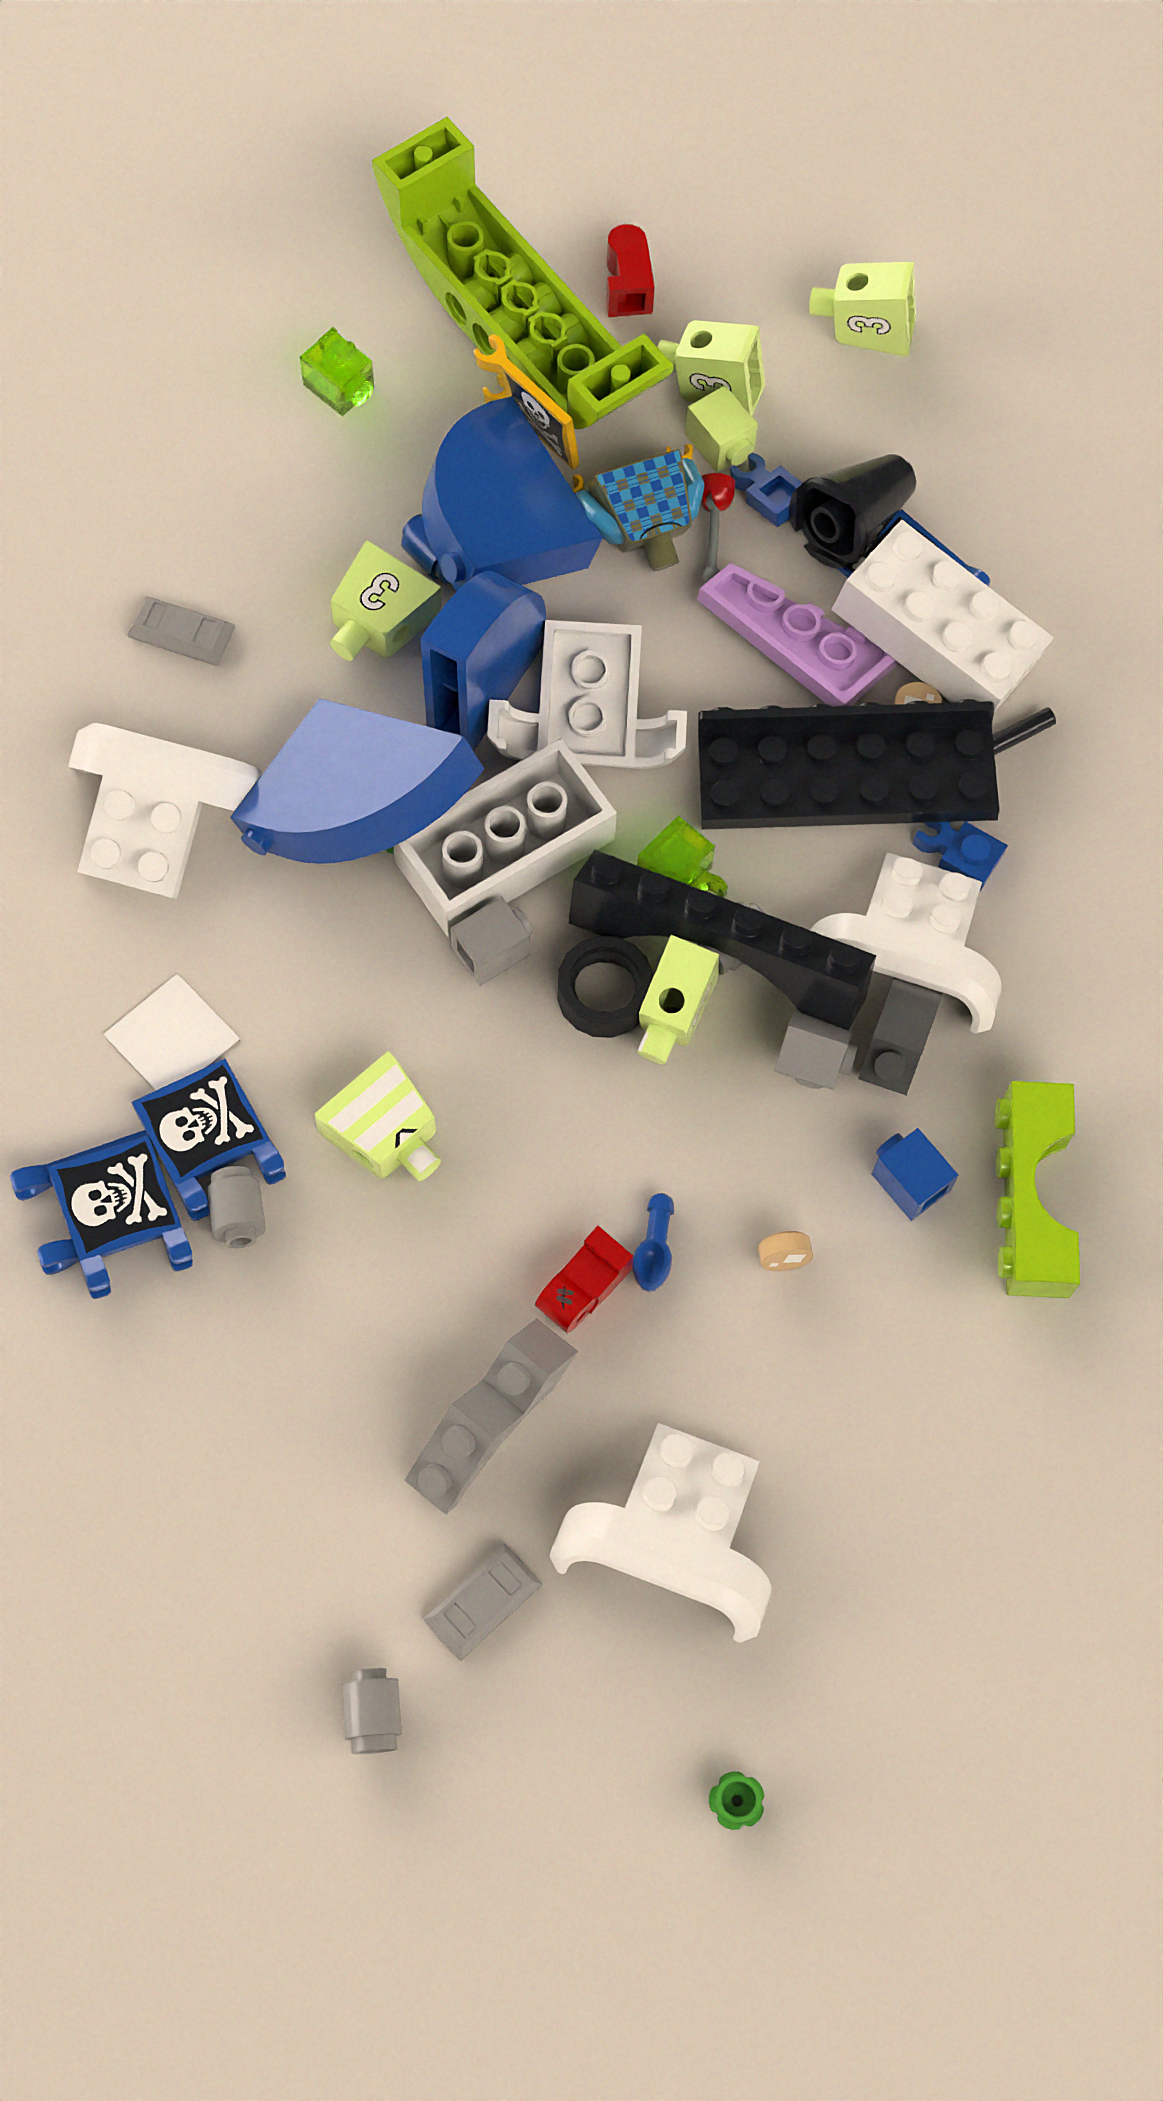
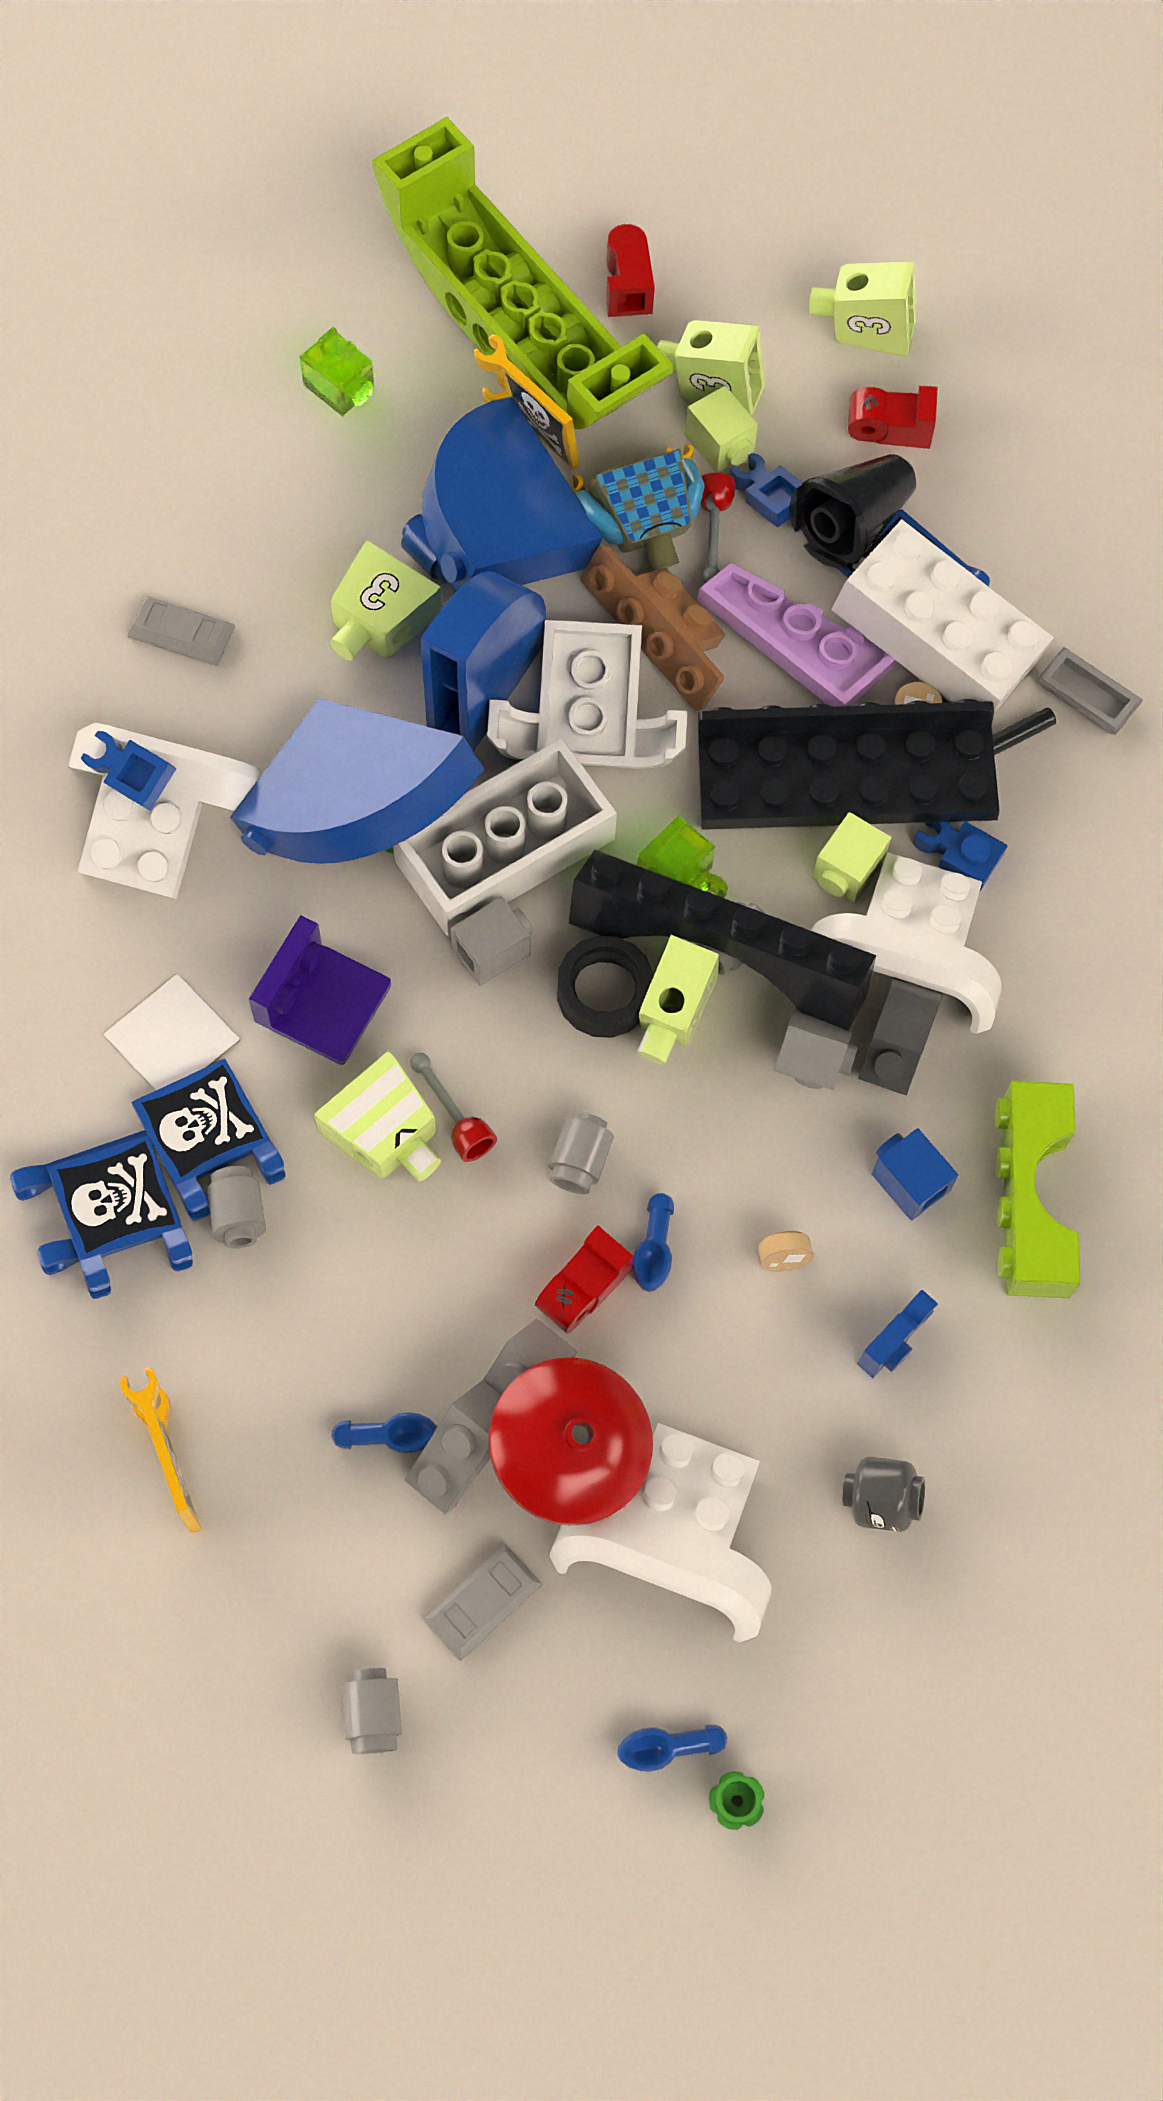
none -> blue plate [81,731,177,811]
none -> yellow flag [120,1367,201,1533]
none -> dark purple bracket [249,915,391,1065]
none -> blue piece [331,1412,437,1453]
none -> red hinge [410,1053,497,1162]
none -> red dish [488,1357,653,1526]
none -> light grey brick [549,1113,614,1194]
none -> medium nougat bracket [581,545,725,711]
none -> blue piece [617,1725,727,1772]
none -> yellowish green brick [812,812,892,903]
none -> dark grey head [842,1457,925,1532]
none -> red leg [848,386,938,449]
none -> blue plate [857,1290,938,1378]
none -> light grey tile [1036,647,1143,735]

